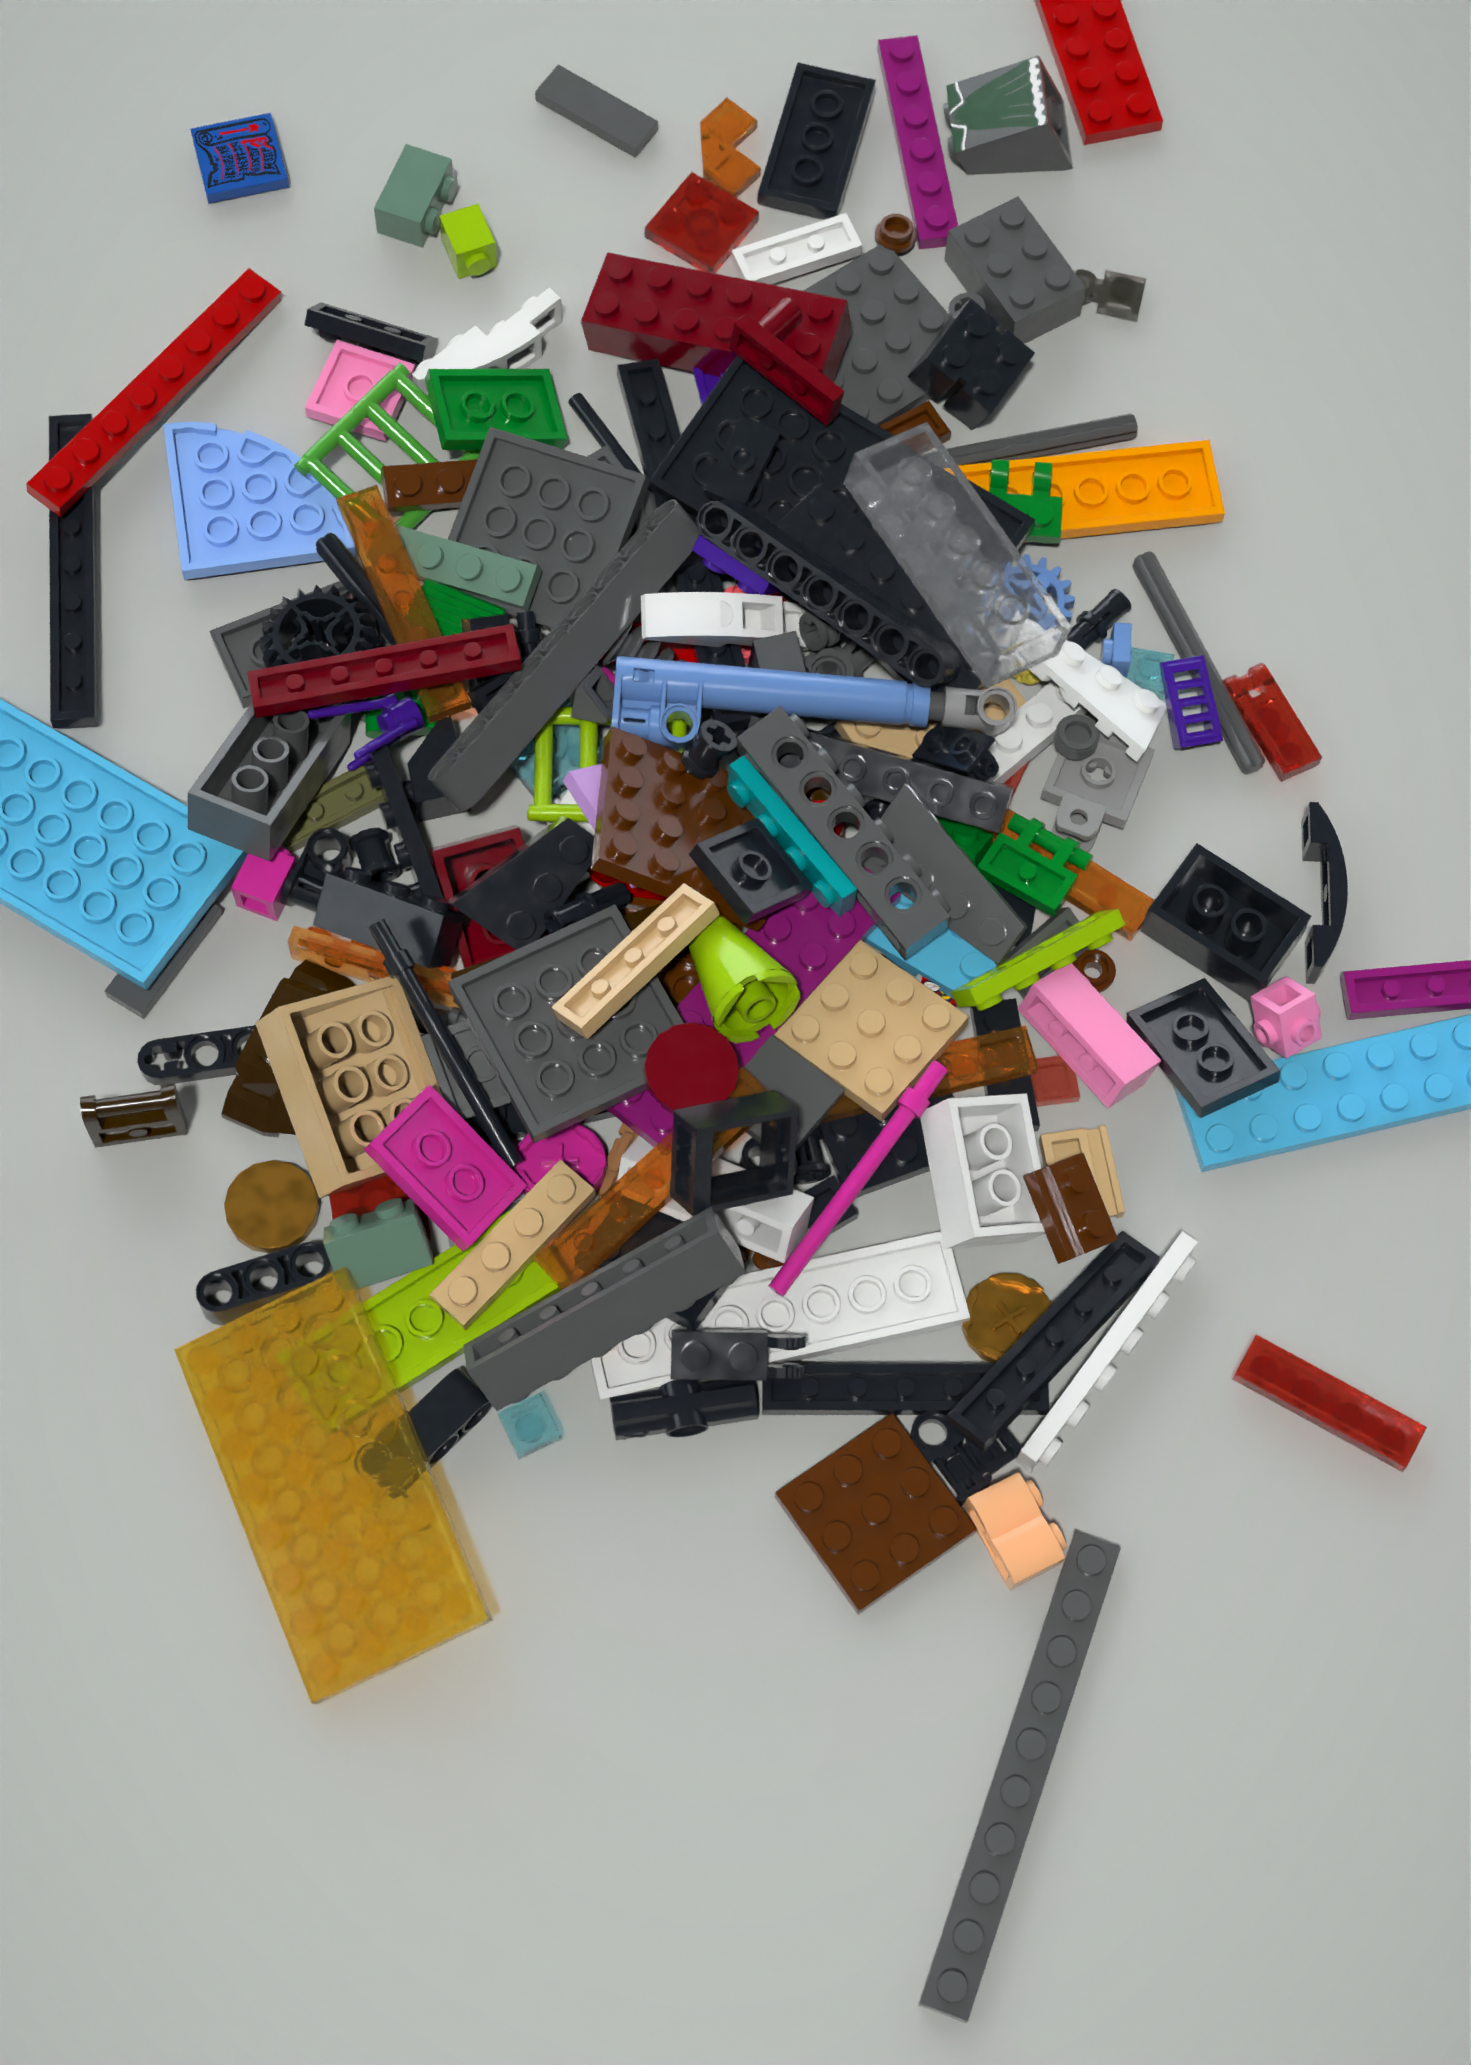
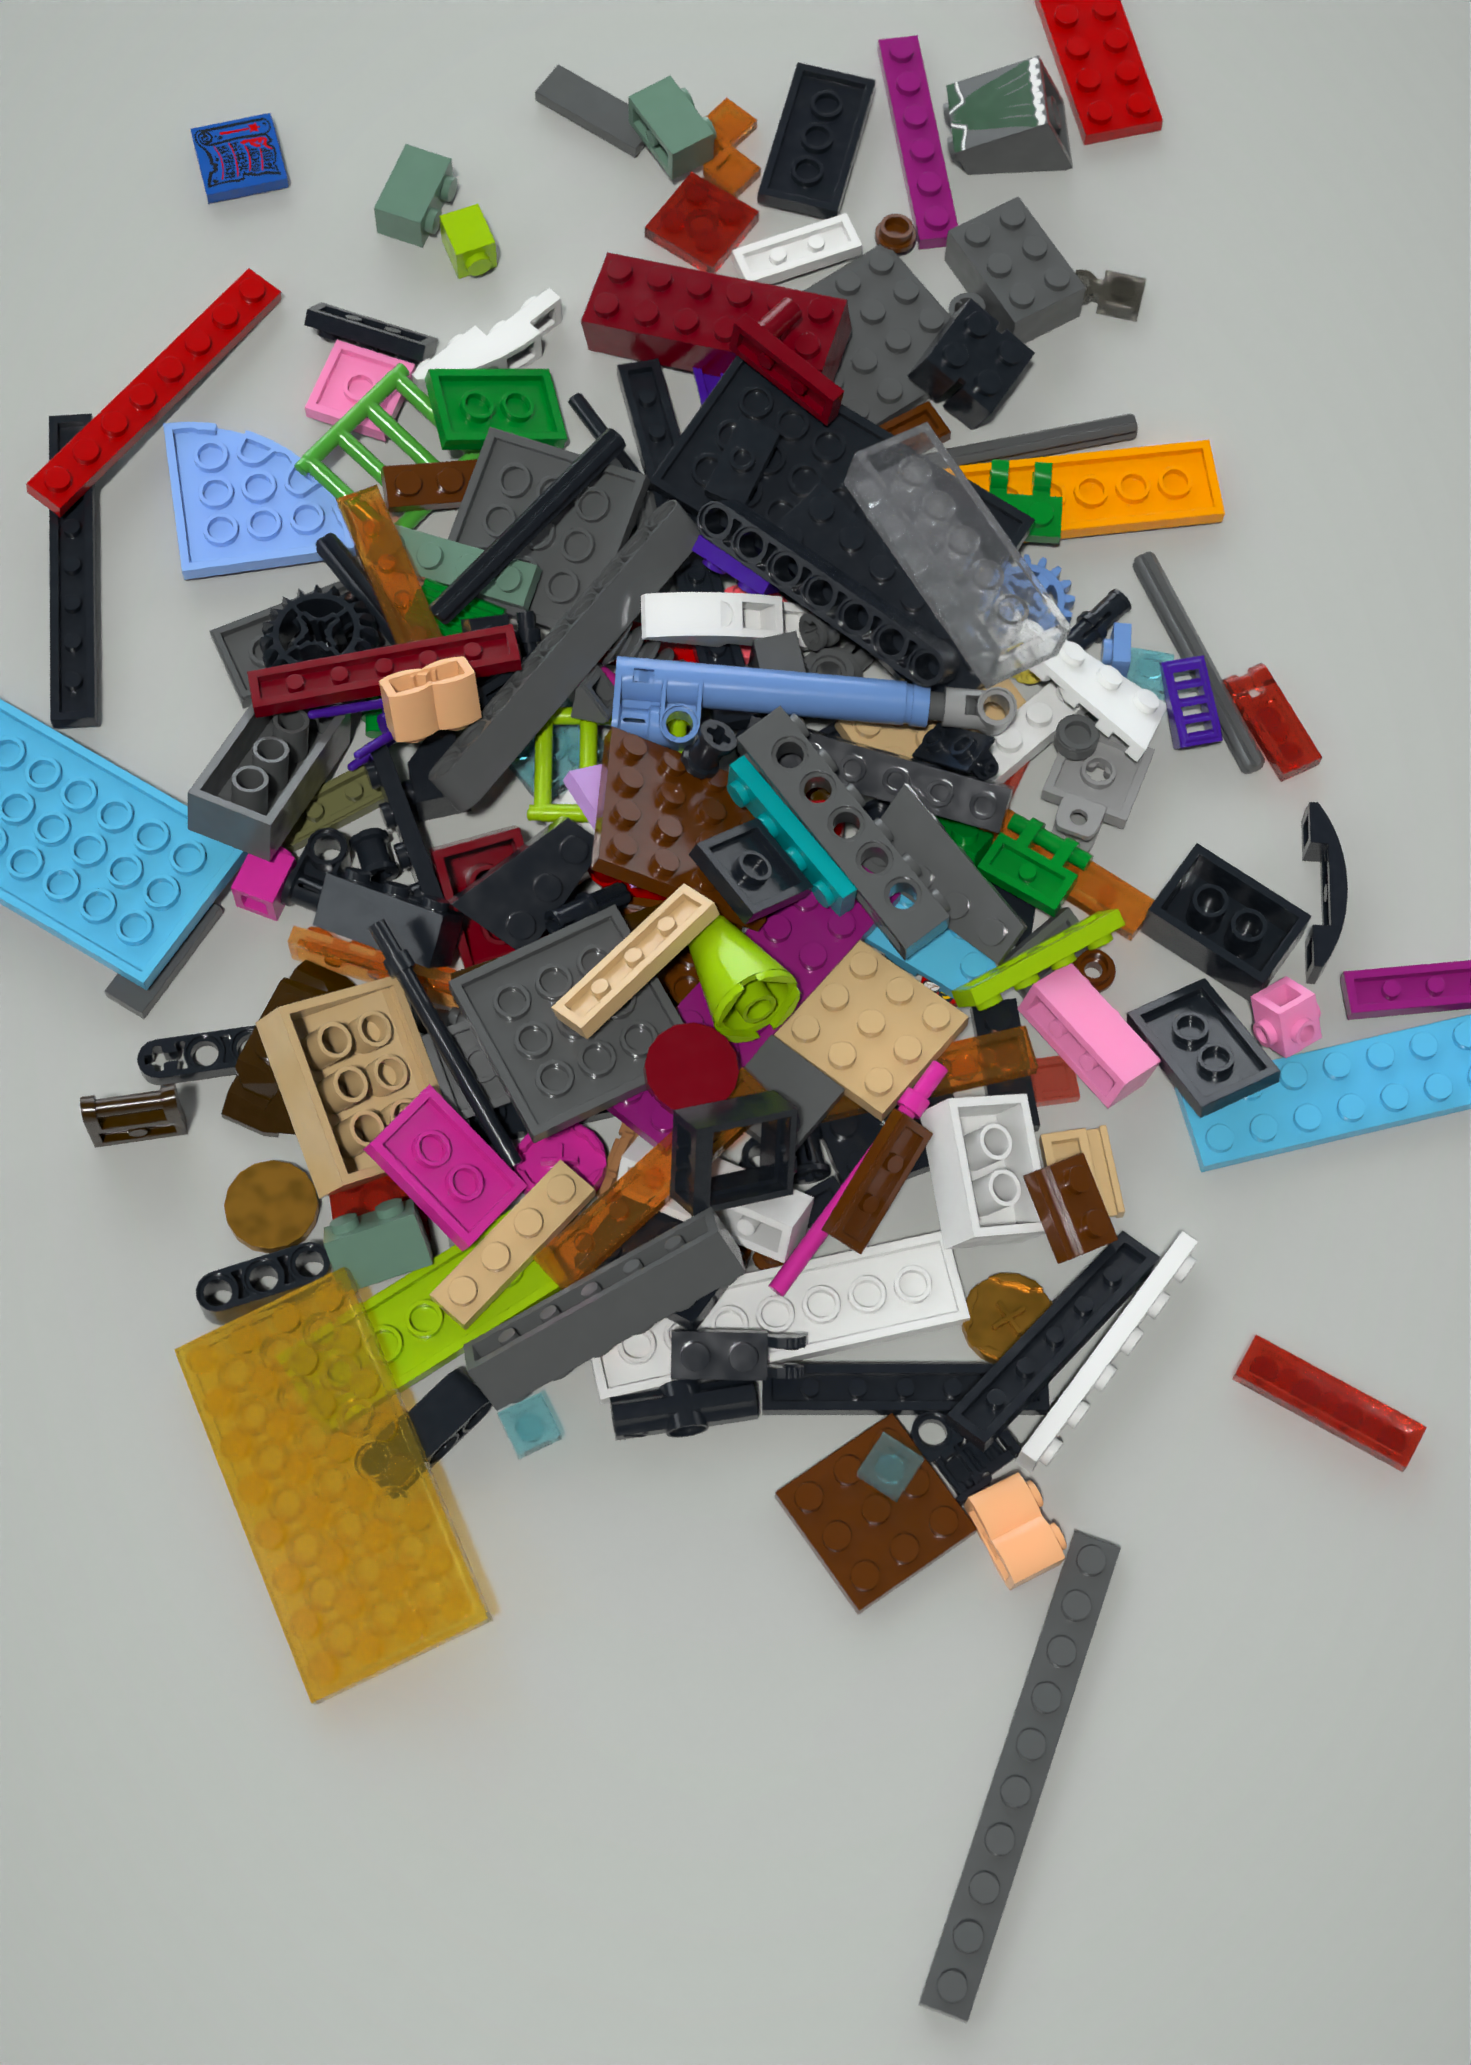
none -> light nougat brick [379,657,482,743]
none -> black axle [429,428,626,625]
none -> sand green brick [628,75,716,180]
none -> reddish brown tile [821,1109,933,1254]
none -> clear light blue plate [856,1432,924,1502]

